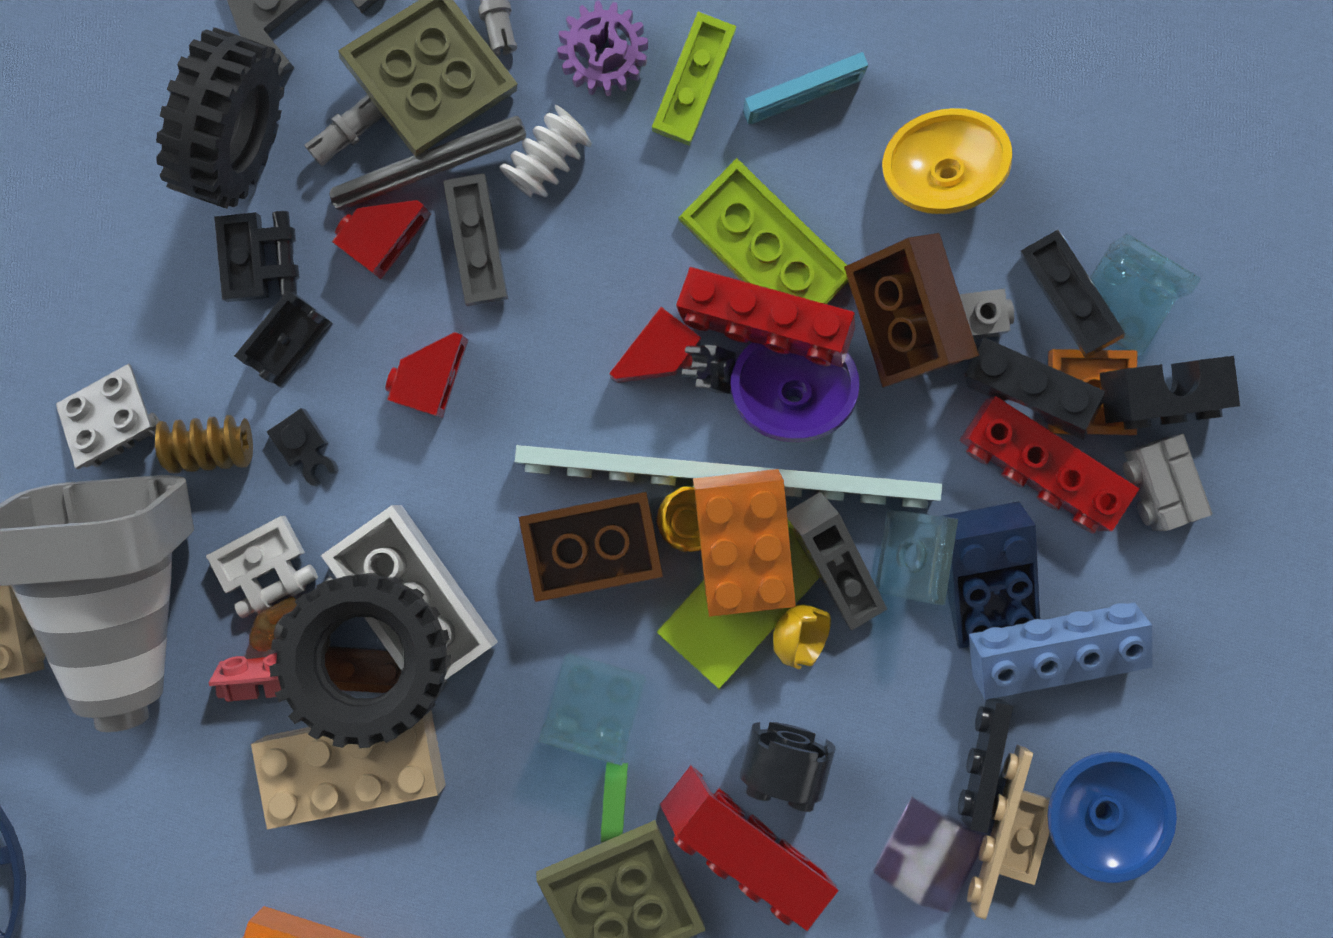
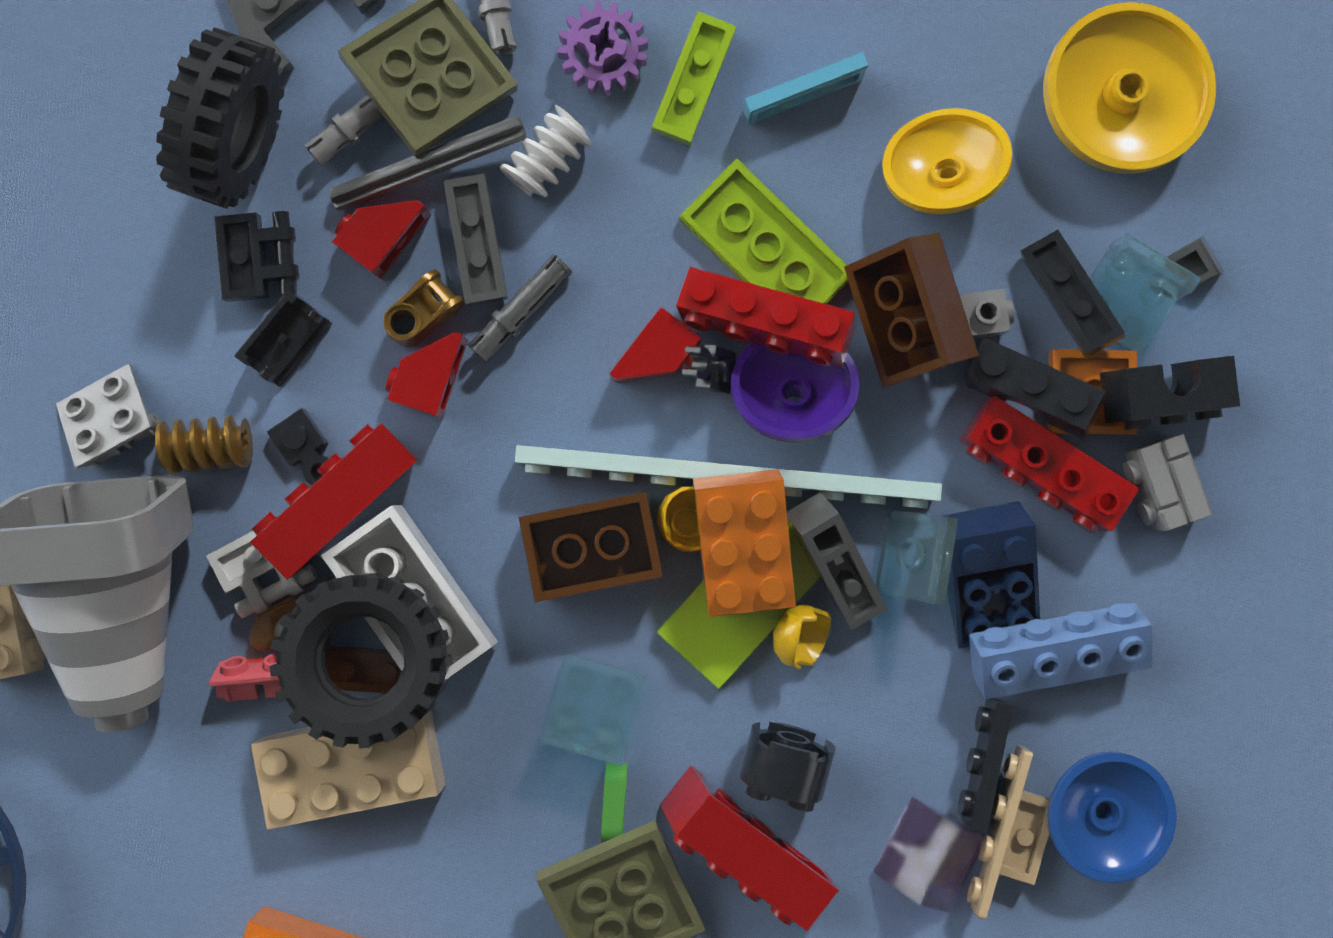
none -> red brick [250,423,417,580]
none -> pearl gold piece [383,269,465,347]
none -> dark grey pin [467,254,573,363]
none -> yellow dish [1043,2,1216,174]
none -> dark grey slope [1161,236,1224,296]

